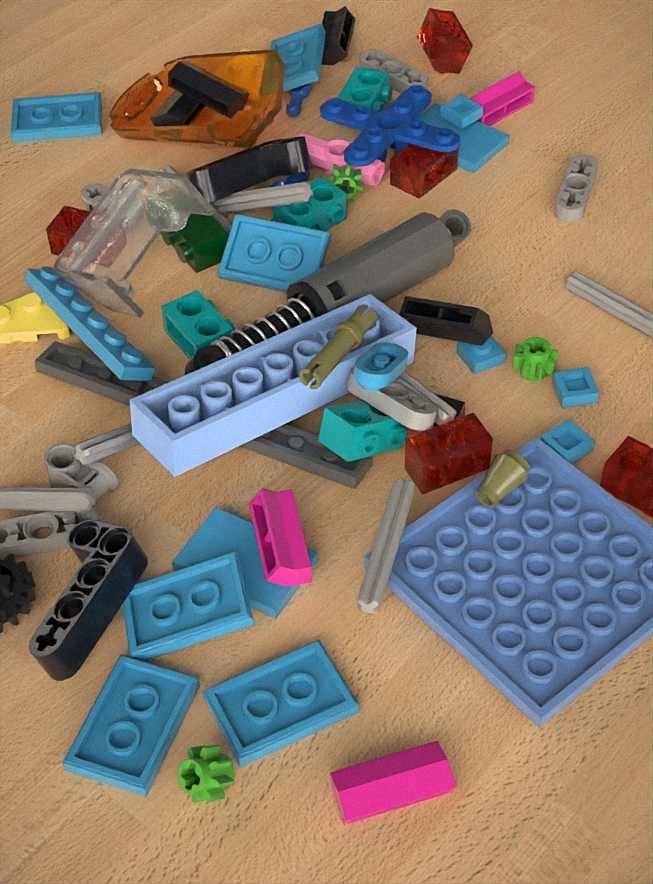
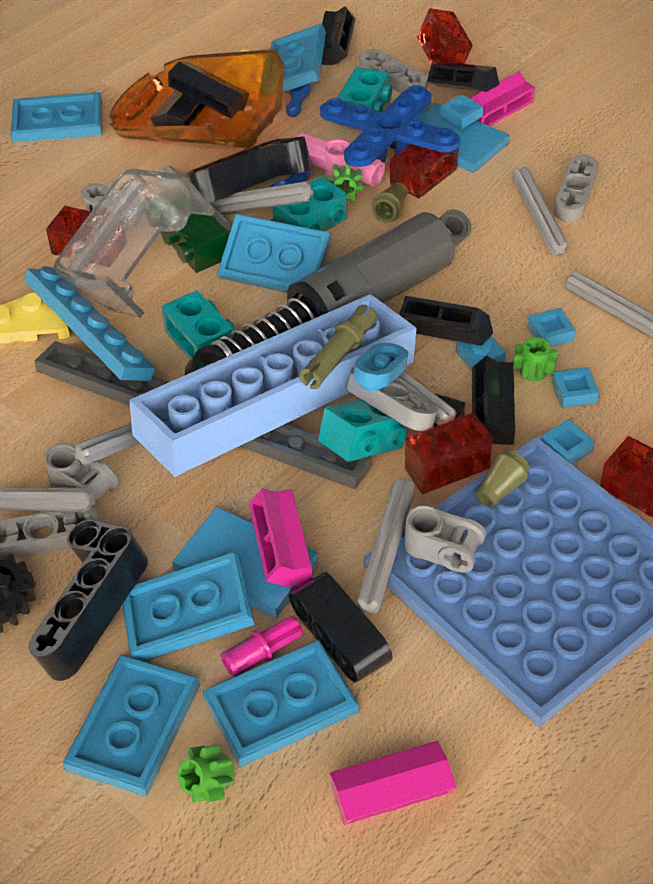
none -> dark pink axle [220,616,303,677]
none -> black beam [288,572,393,683]
none -> olive cone [372,182,408,222]
none -> light grey piece [404,505,486,573]
none -> black piece [428,63,500,92]
none -> black piece [472,355,515,445]
none -> light grey axle [512,166,568,256]
none -> dark azure plate [527,308,575,347]

